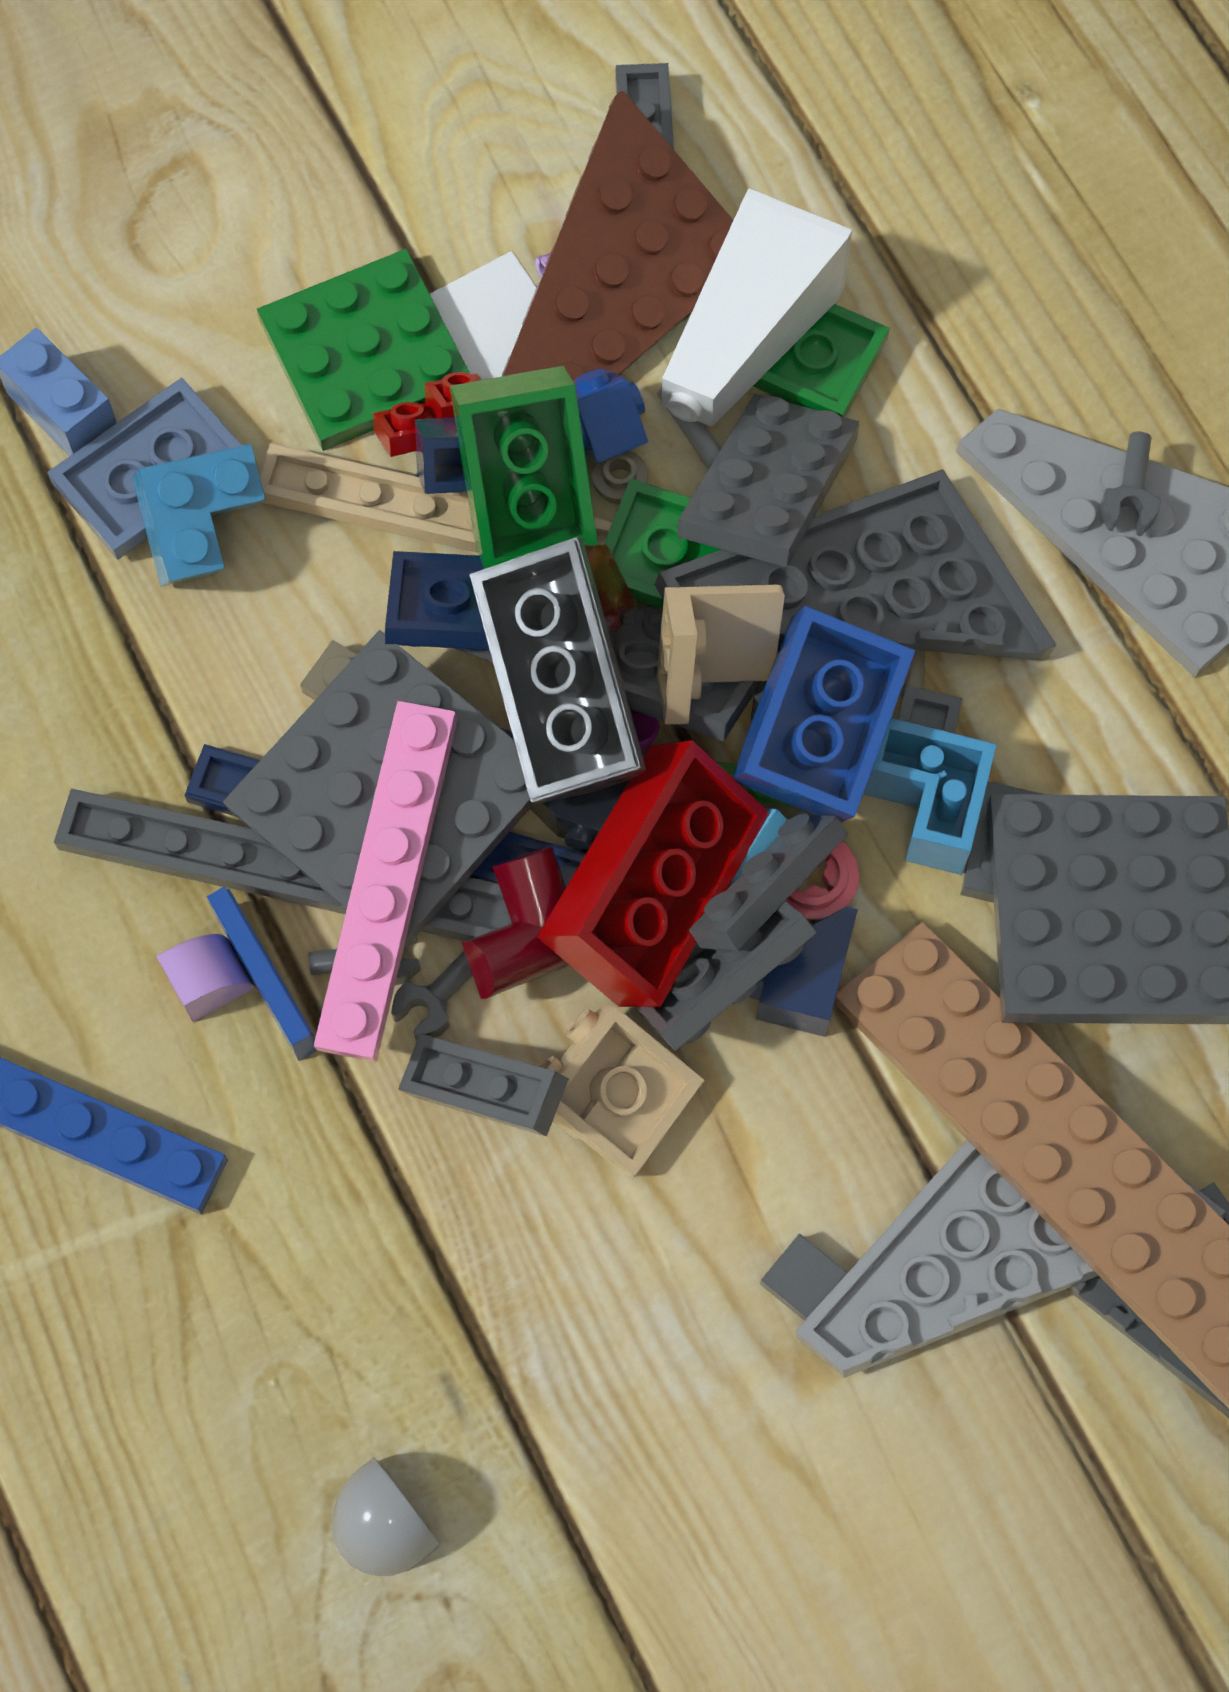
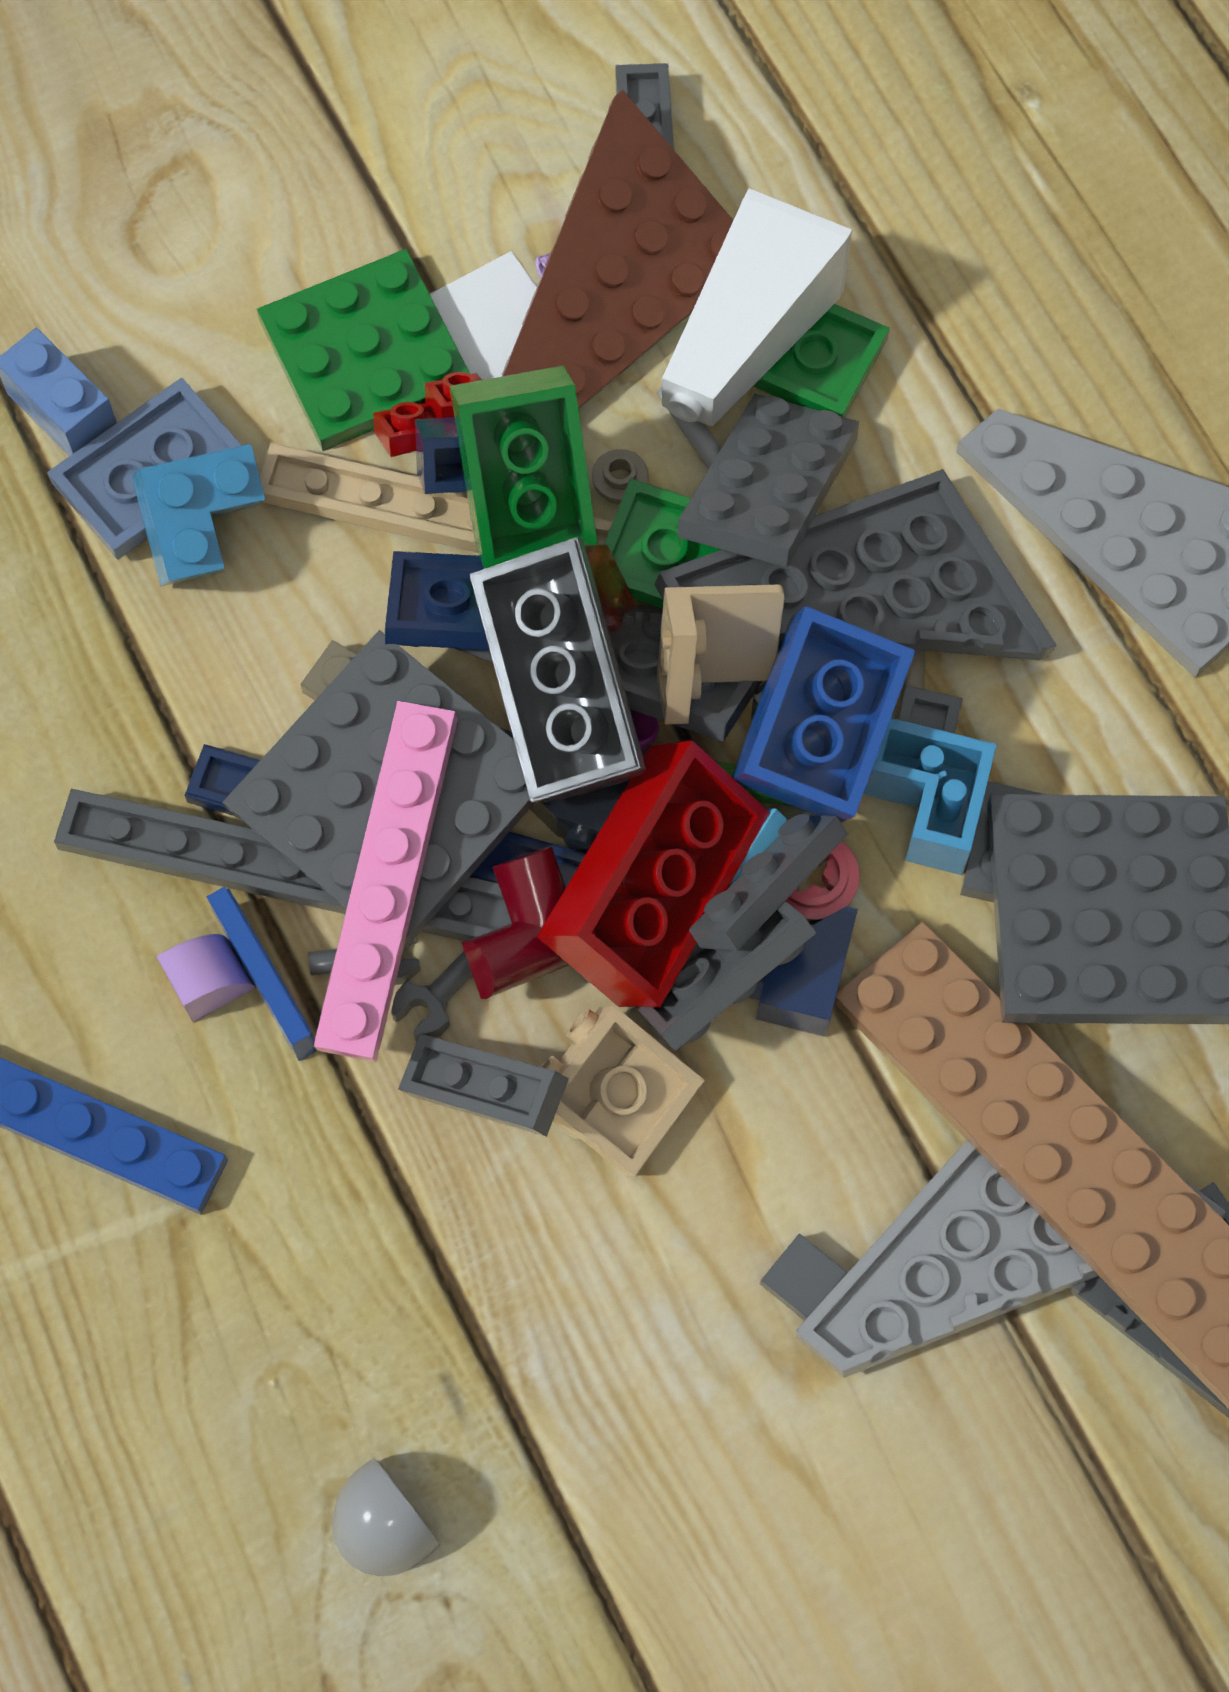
blue brick [574,369,648,463] -> none
dark grey bar [1100,431,1161,536] -> none

